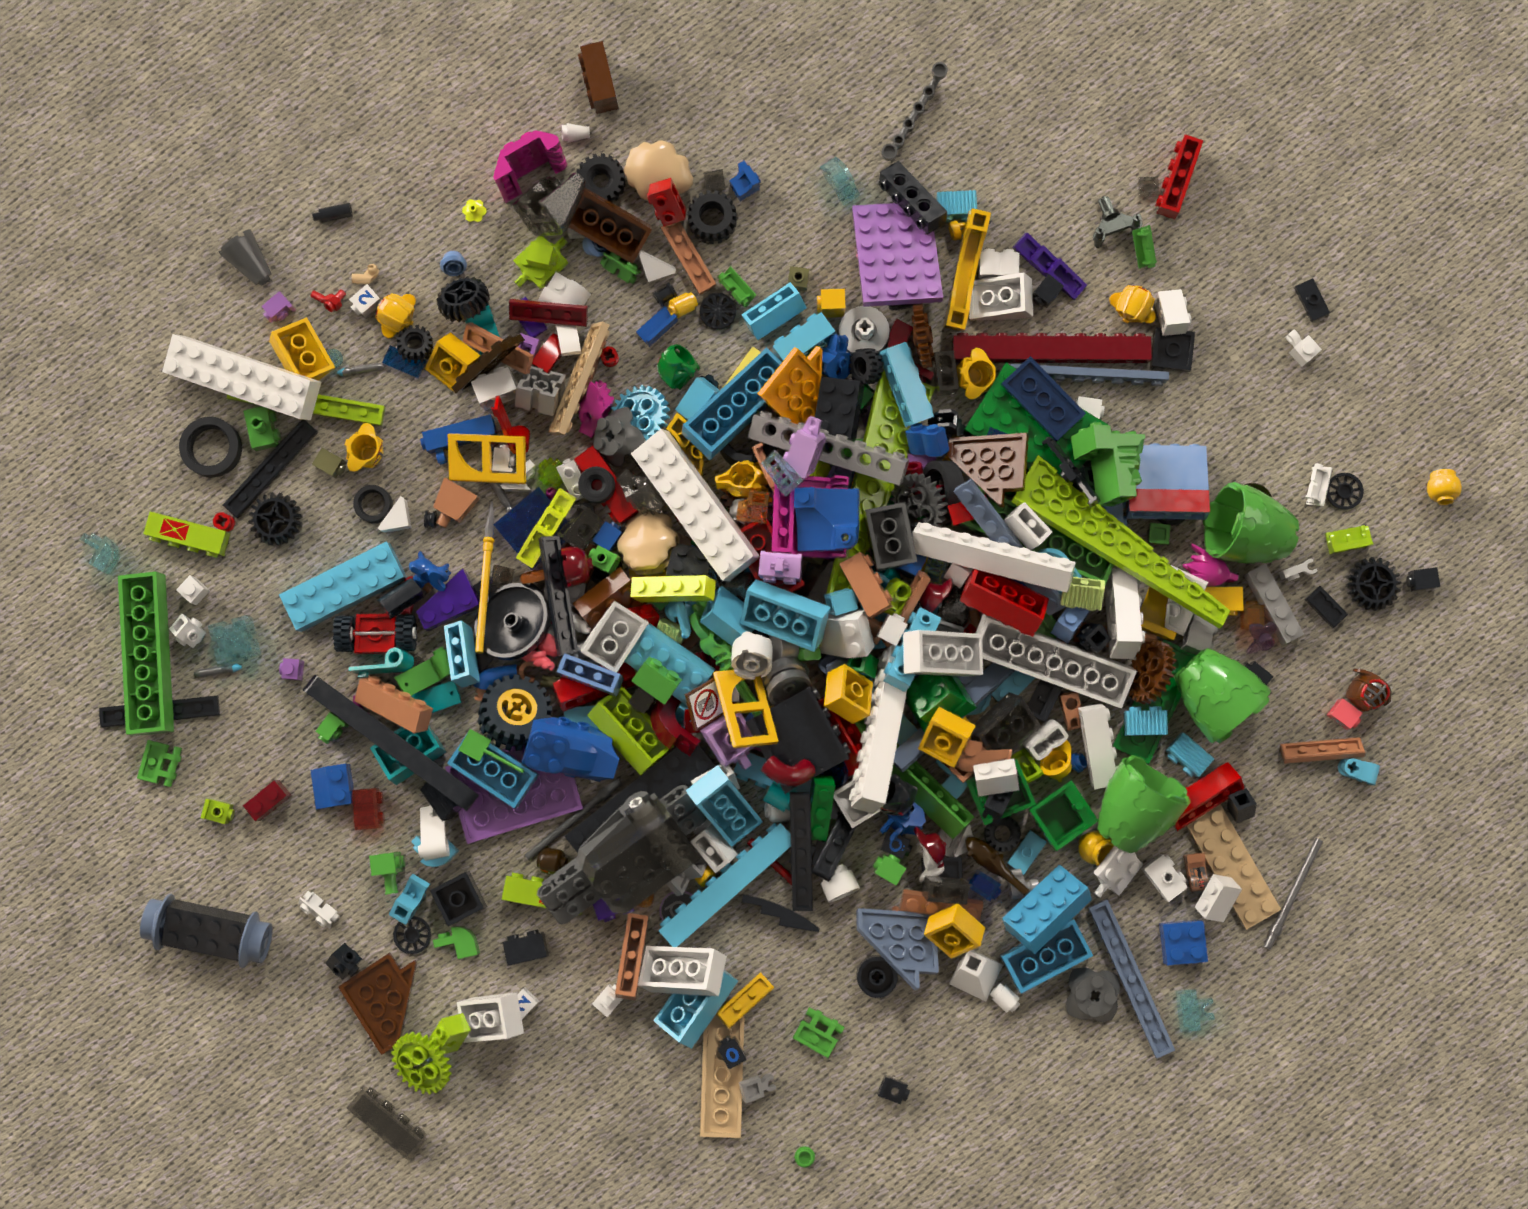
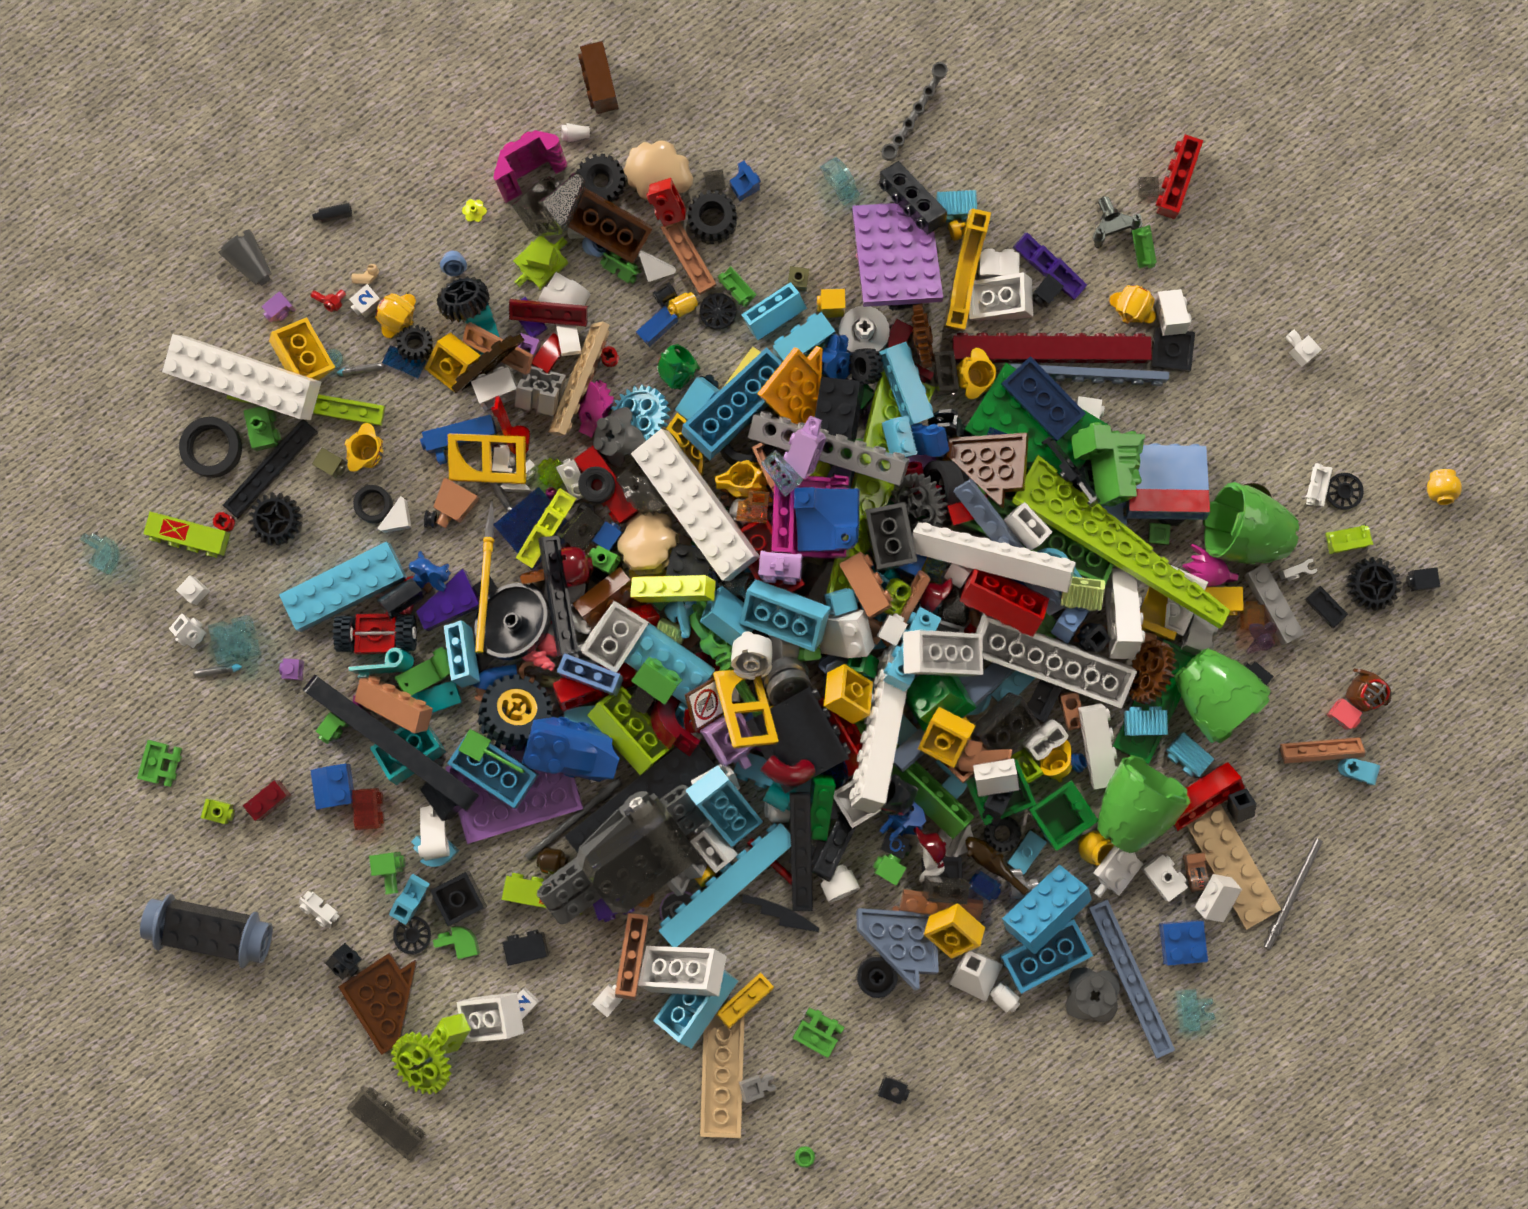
black tile [99,695,220,728] -> none
bright green brick [118,571,174,736] -> none
clear smoke plate [490,565,514,587] -> none
black brick [717,1035,747,1070] -> none
black plate [1294,278,1330,322] -> none
none -> medium azure brick [882,415,918,458]

